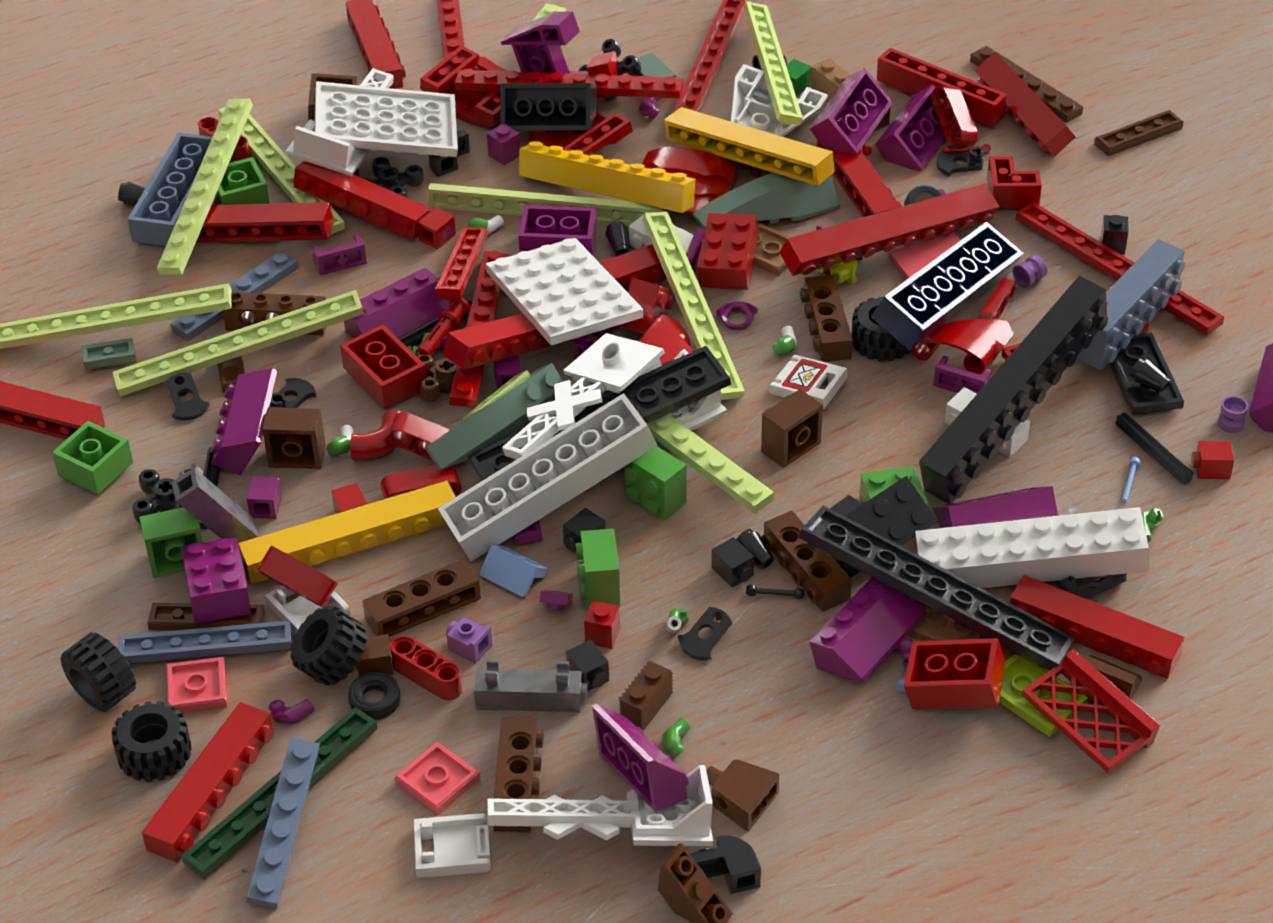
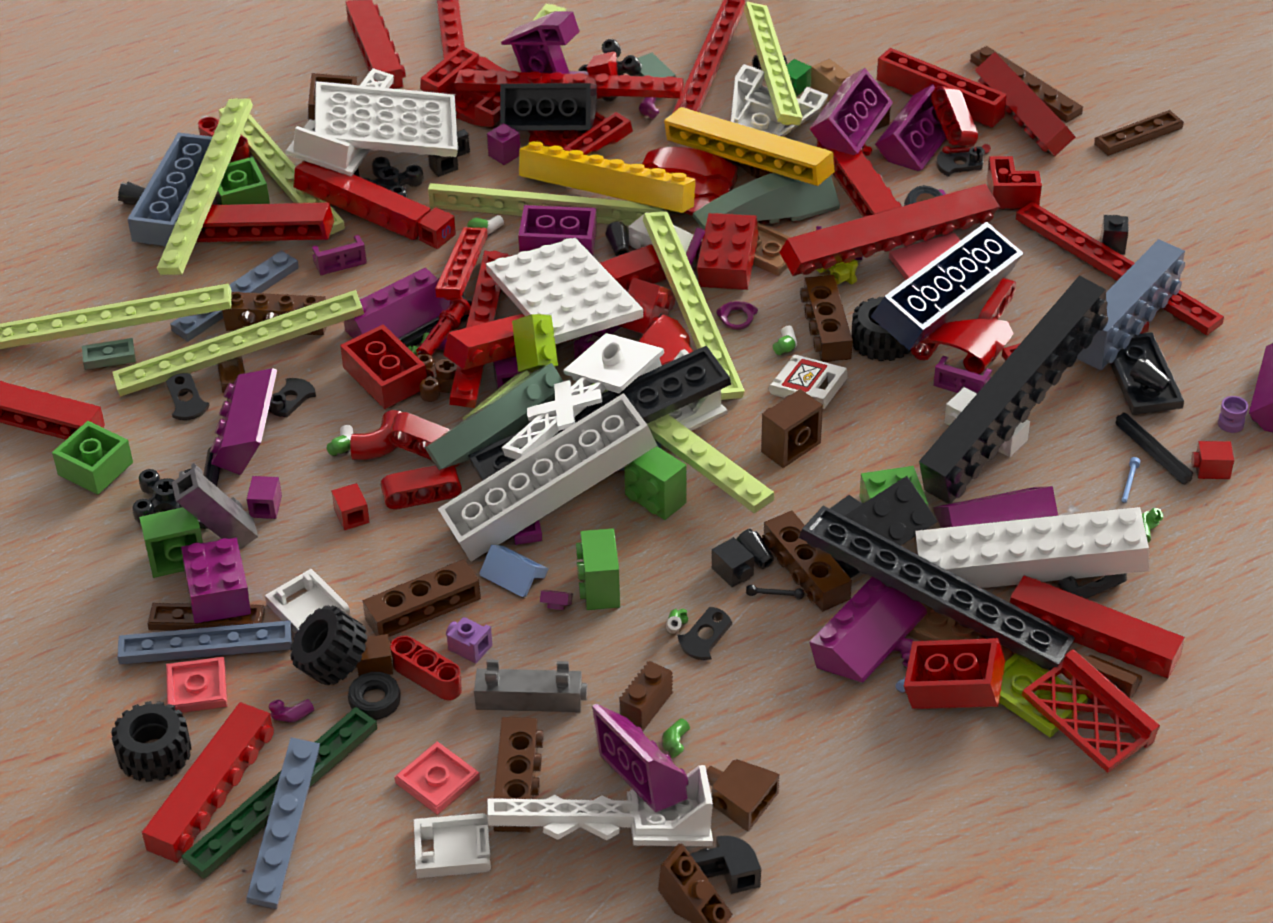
black tyre [60,632,136,712] -> none
yellow brick [238,481,456,584] -> none
red beam [256,546,338,608] -> none
reddish brown brick [262,407,326,469] -> none
black brick [563,507,606,552] -> none
black brick [566,640,609,691] -> none
red brick [584,600,620,649] -> none
medium lavender wheel [1012,255,1048,288] -> none
none -> lime brick [512,314,558,372]

